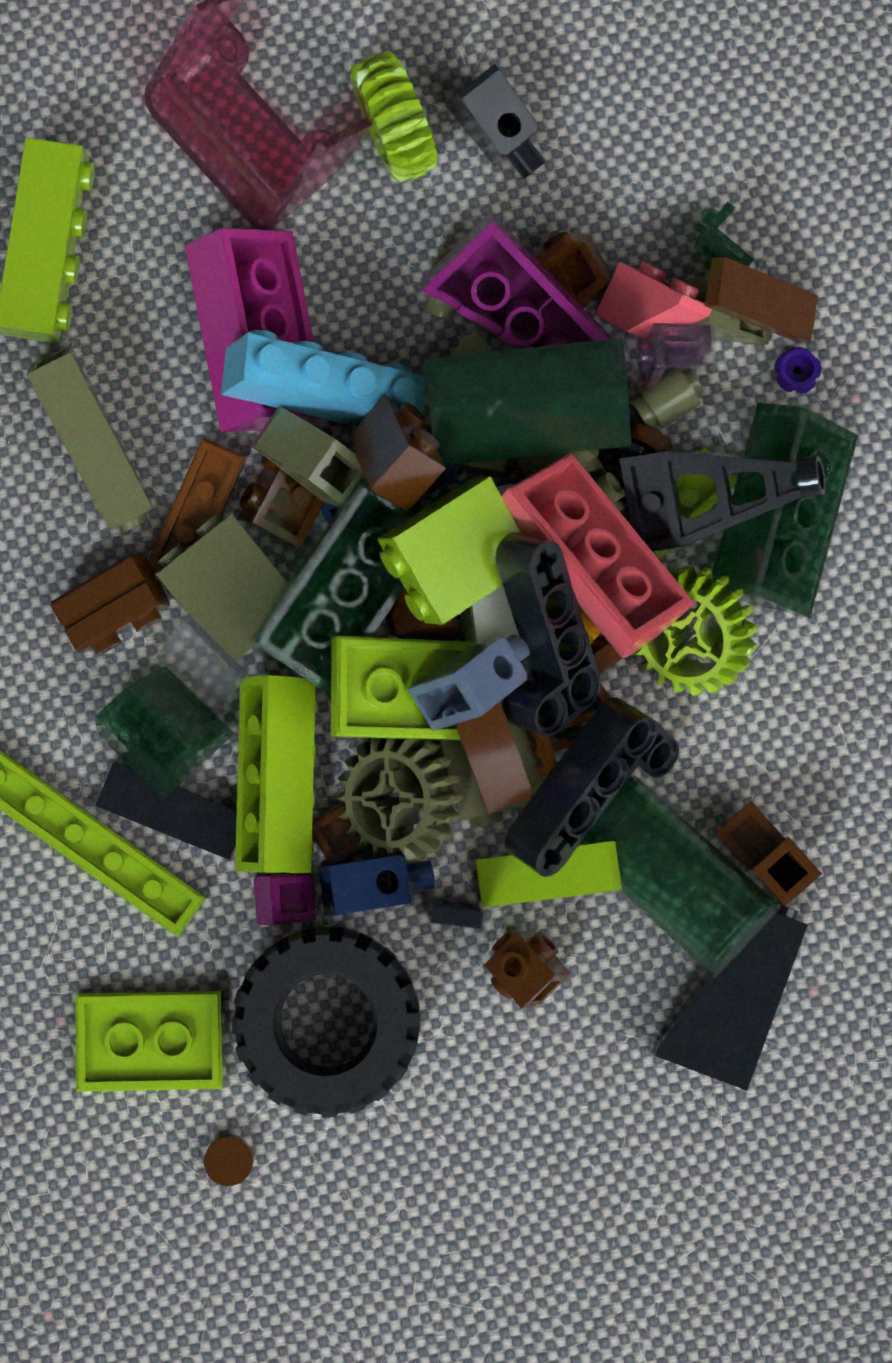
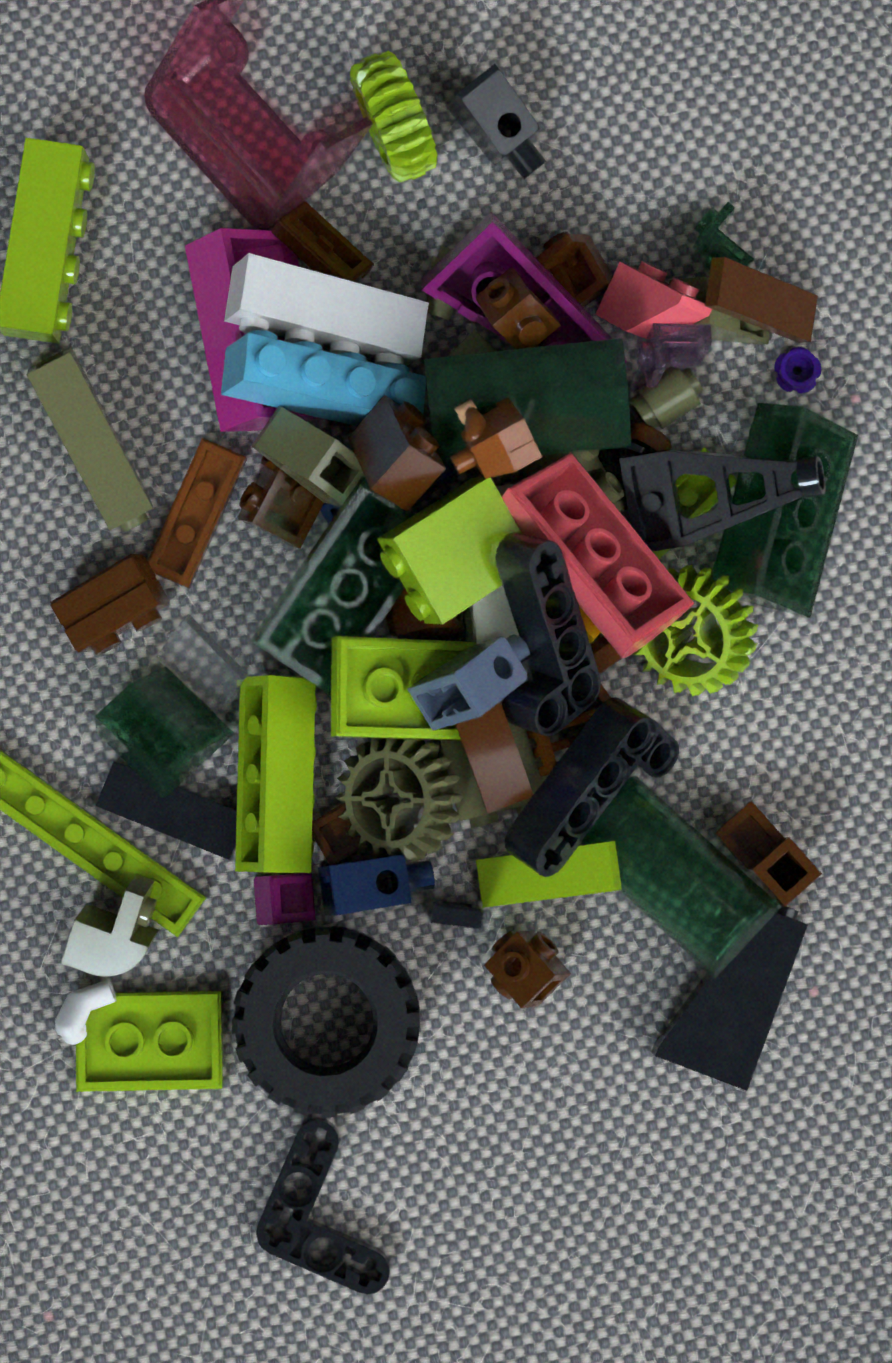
olive brick [156,514,305,666] -> none
reddish brown tile [204,1135,254,1186] -> none
none -> white arm [55,979,117,1045]
none -> brick [61,874,159,976]
none -> white brick [224,253,429,366]
none -> black beam [256,1118,390,1294]
none -> reddish brown tile [271,201,374,283]
none -> dark orange piece [450,397,542,479]
none -> reddish brown bracket [476,267,561,357]

